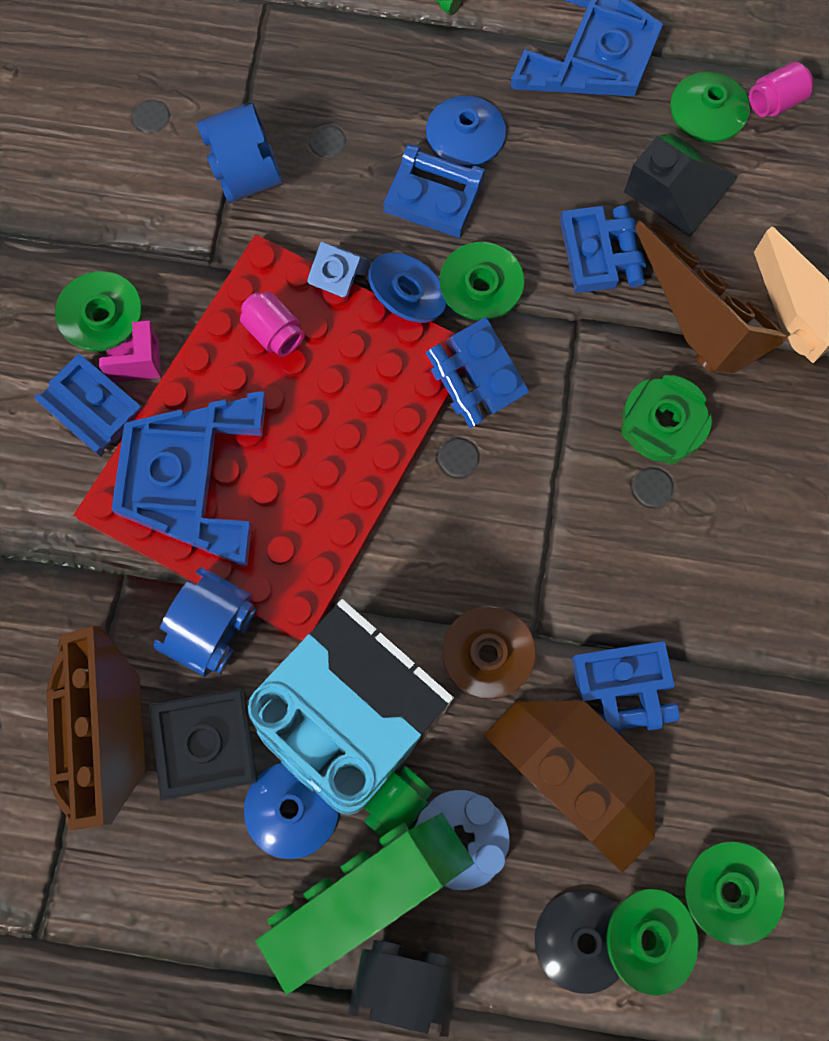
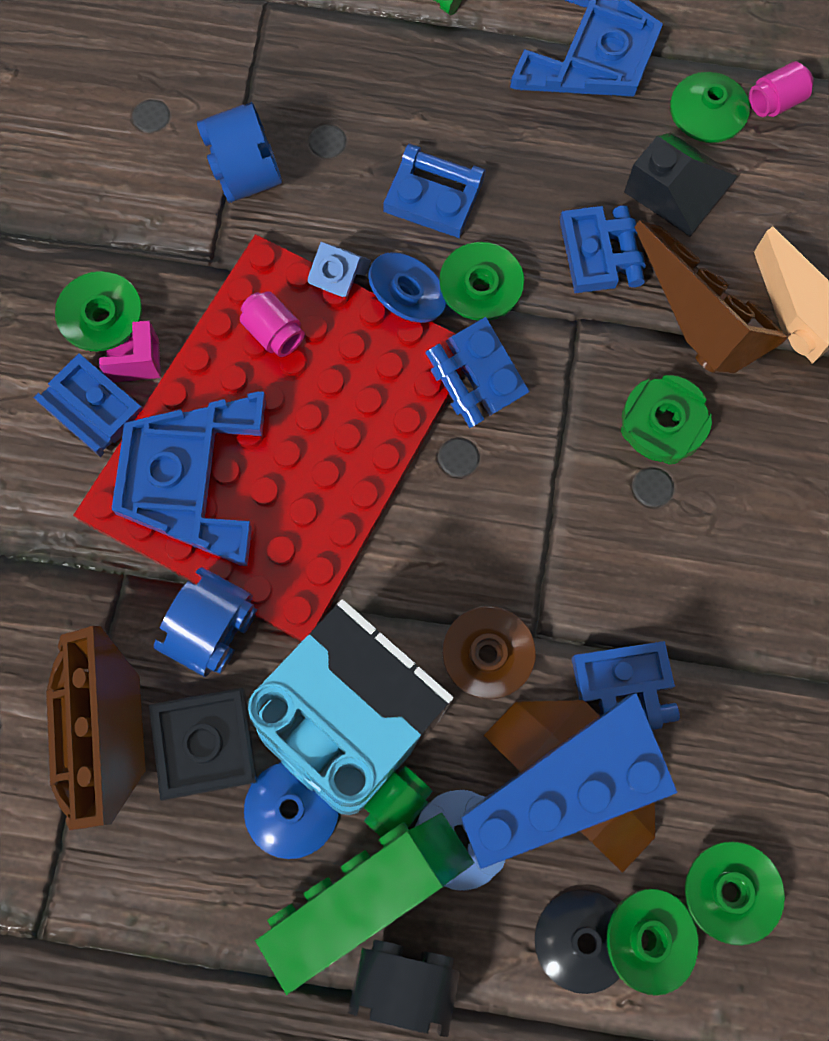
blue dish [426,96,506,168] -> none
none -> blue wedge [461,693,678,869]

